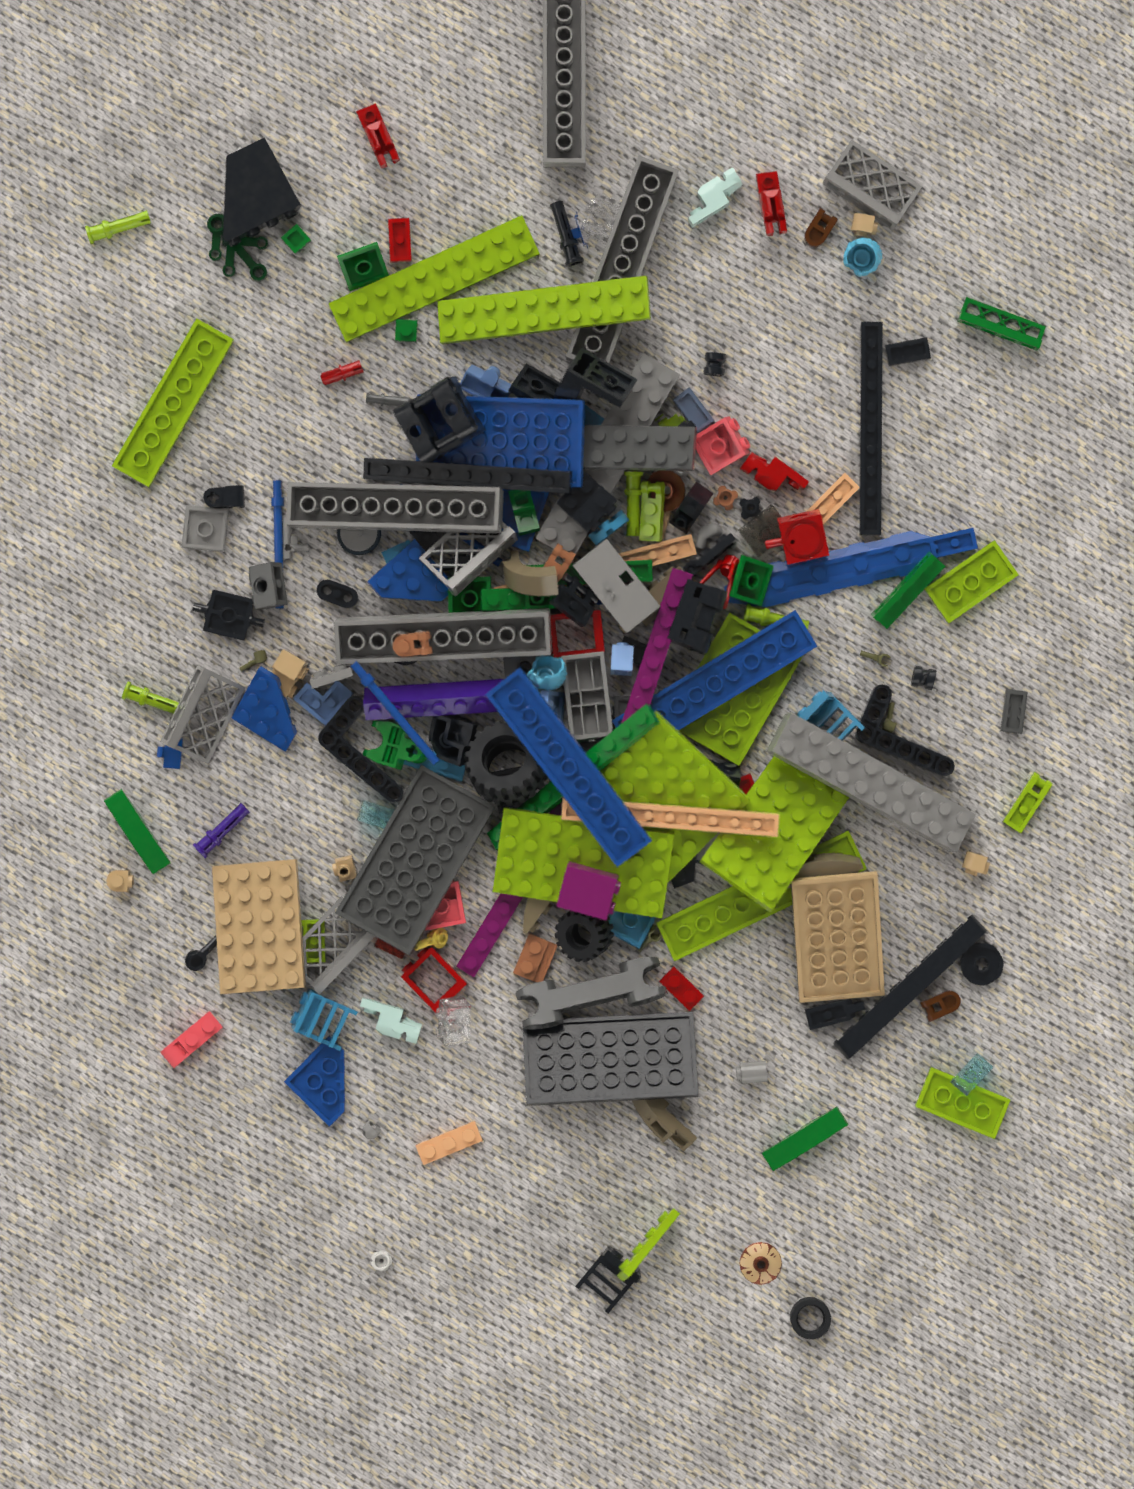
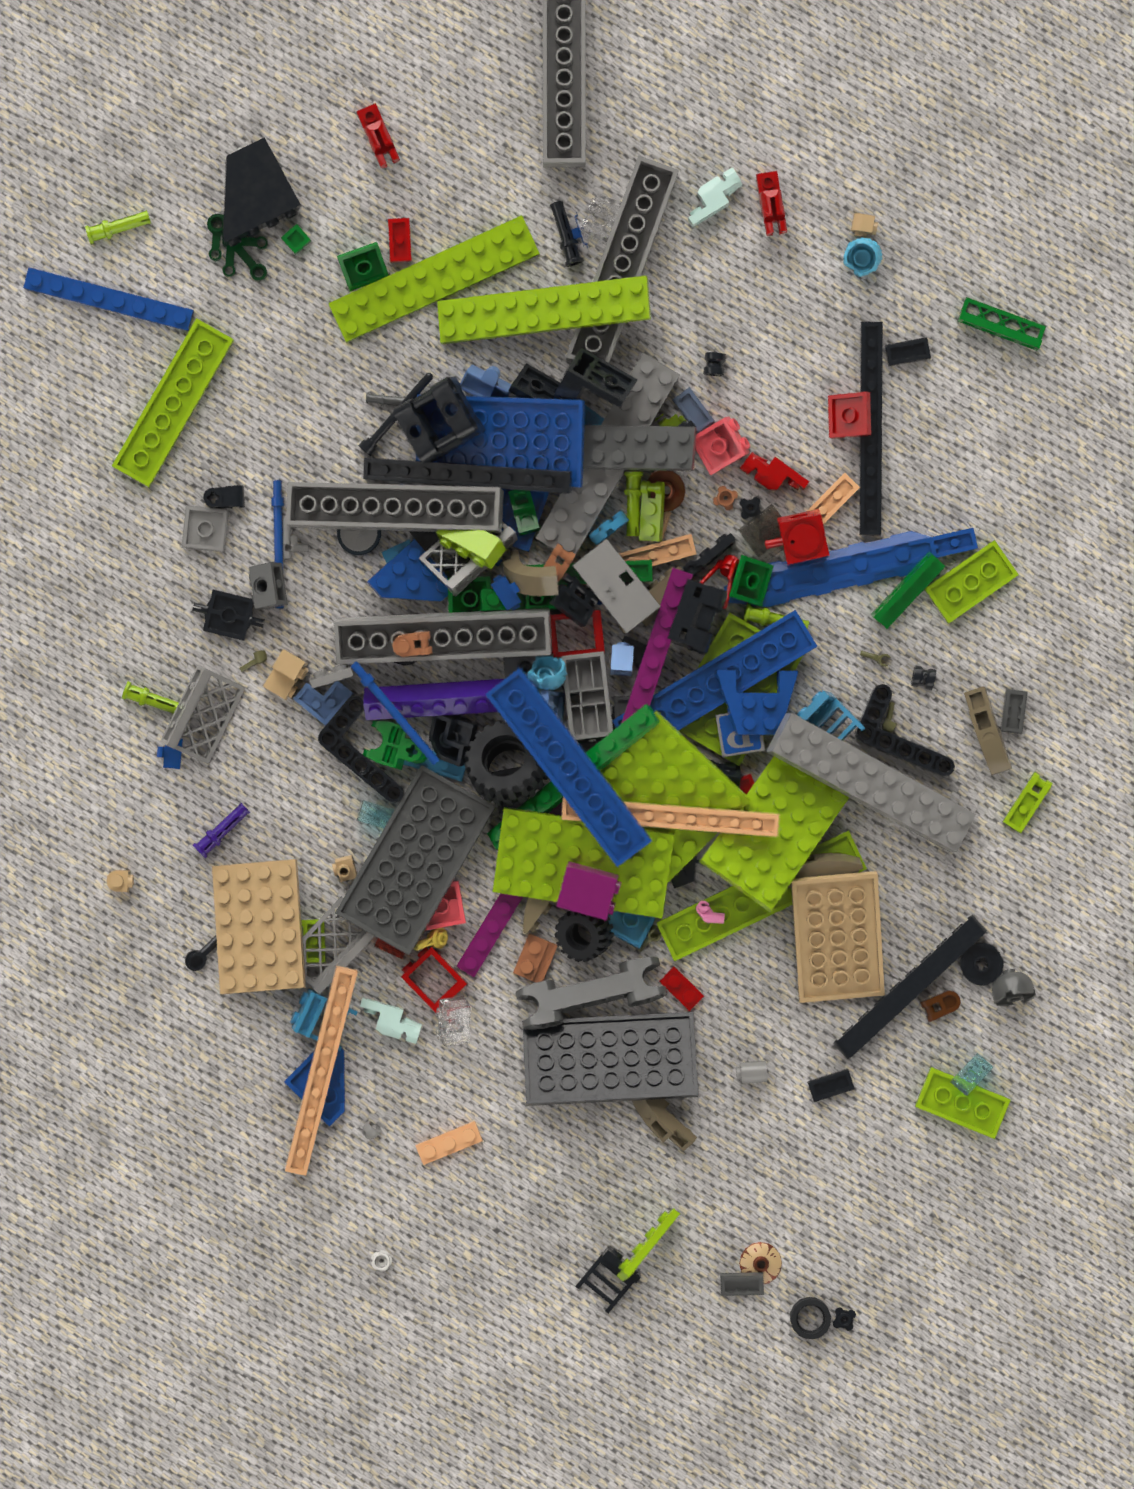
green slope [104,789,171,874] -> none
coral plate [160,1011,223,1068] -> none
blue plate [231,666,297,752] -> none
black plate [316,579,358,608] -> none
red axle [320,360,364,385] -> none
green plate [395,319,418,342] -> none
black plate [556,472,617,533] -> none
black slope [669,482,714,534] -> none
light grey arm [695,523,722,550] -> none
green slope [762,1106,848,1171] -> none
reddish brown plate [804,208,838,247] -> none
black hinge [804,998,866,1030] -> none
light grey fence [822,140,922,231] -> none
tan plate [962,851,990,876] -> none
none -> blue plate [23,267,194,331]
none -> light nougat plate [285,965,358,1176]
none -> black piece [358,373,433,457]
none -> lime slope [436,530,506,569]
none -> blue piece [491,575,521,611]
none -> bright pink arm [696,901,725,924]
none -> blue wing [715,670,798,735]
none -> piece [715,713,765,757]
none -> dark grey plate [720,1272,764,1296]
none -> black plate [807,1068,855,1102]
none -> red plate [828,392,871,439]
none -> black plate [833,1307,856,1331]
none -> dark tan slope [964,686,1012,775]
none -> dark grey cylinder [992,969,1036,1006]

